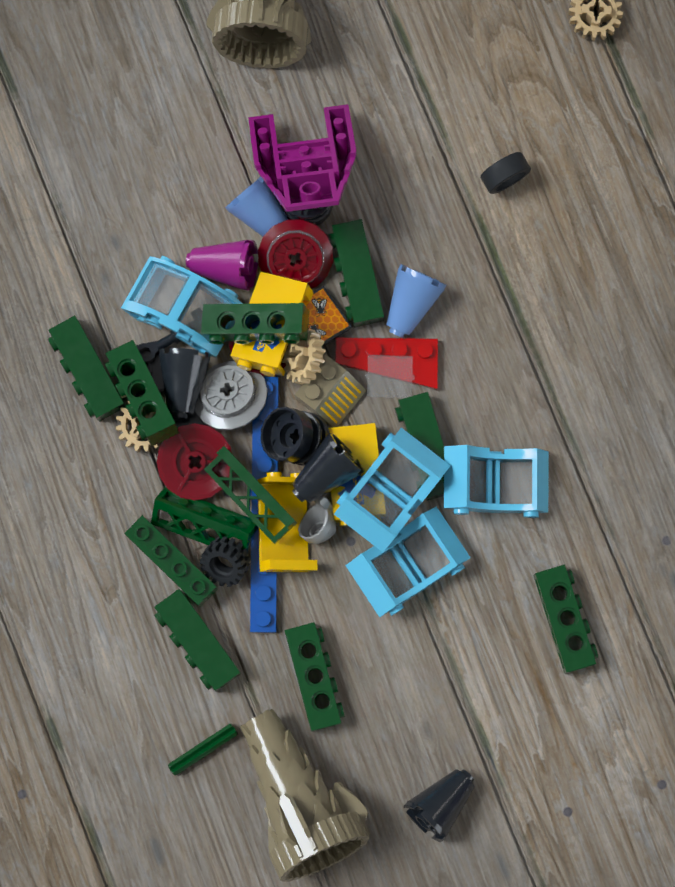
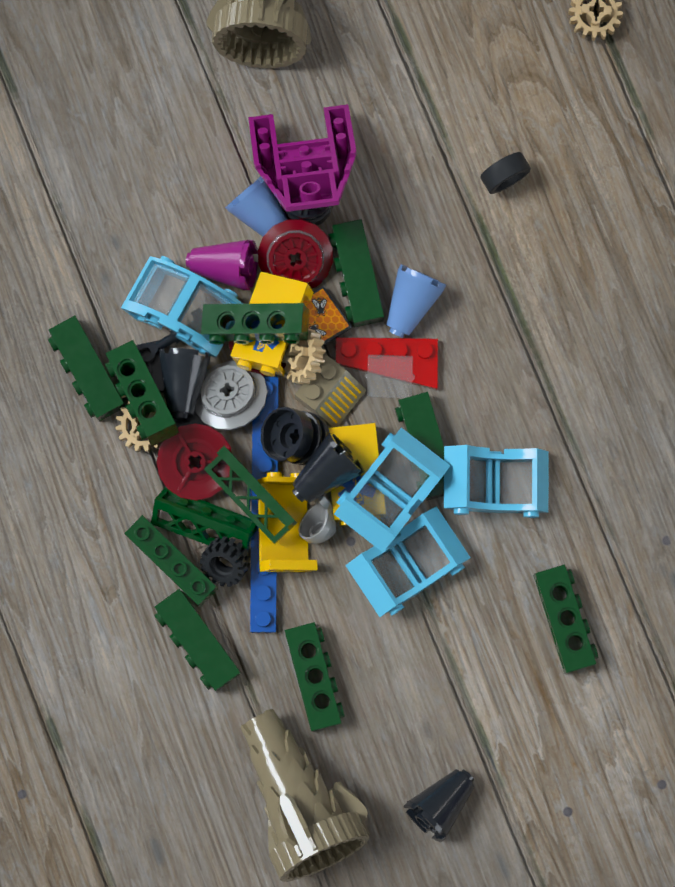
dark green axle [168,724,238,776] -> none

